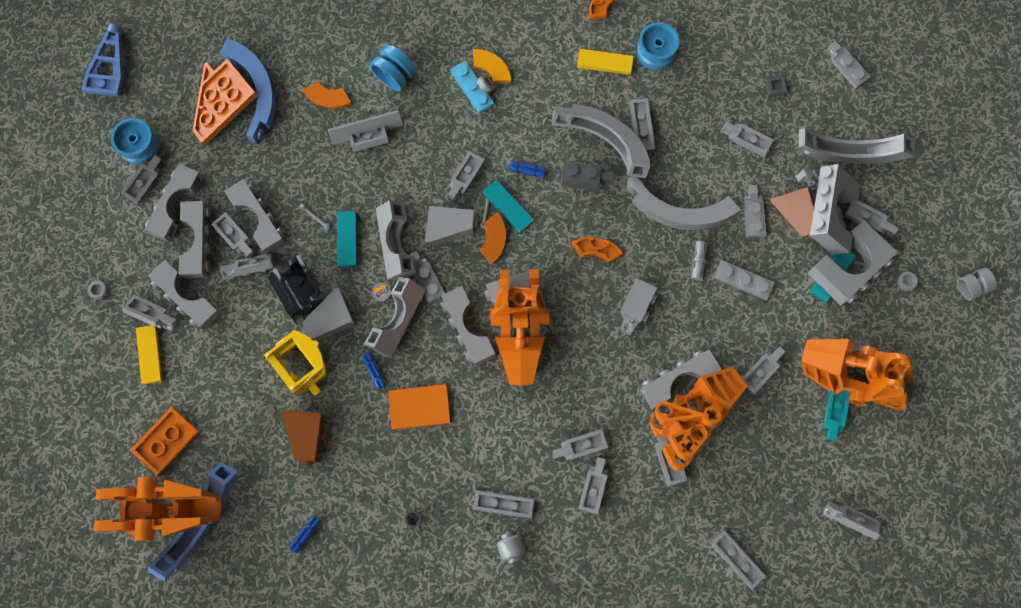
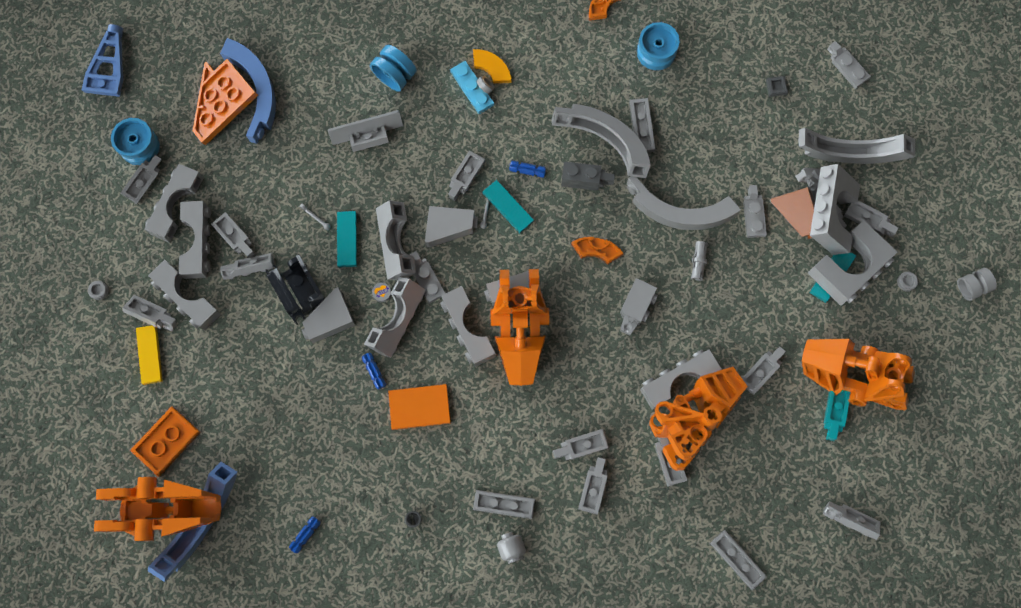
light grey arch [224,179,285,254] -> none
yellow animal [264,330,327,397] -> none
dark orange slope [281,410,324,466] -> none
orange tile [302,82,352,109] -> none
orange tile [480,212,506,264] -> none
yellow tile [577,49,633,75] -> none
light grey plate [713,260,774,300] -> none
light grey hinge [721,121,774,158] -> none

